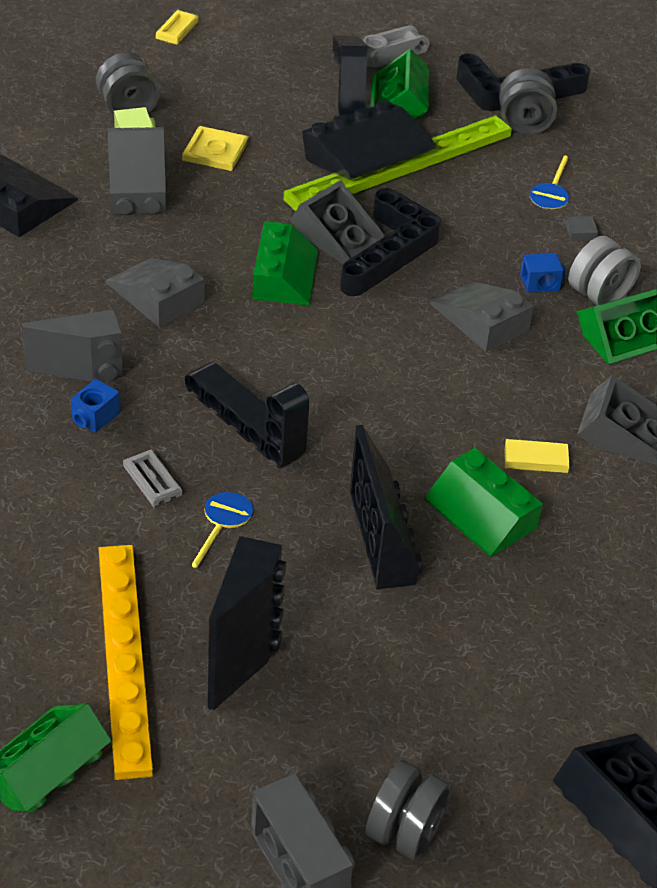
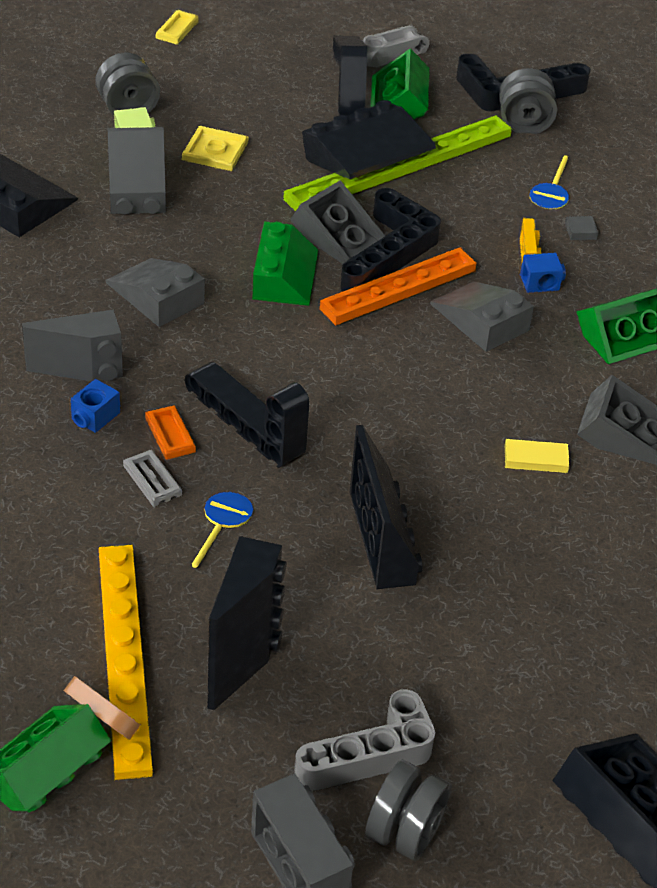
green slope [424,448,543,557] -> none
light grey wheel [568,235,641,305] -> none
none -> beam [64,676,140,740]
none -> orange tile [145,405,196,460]
none -> light grey beam [294,689,435,791]
none -> orange plate [320,247,476,326]
none -> yellow plate [520,218,541,262]

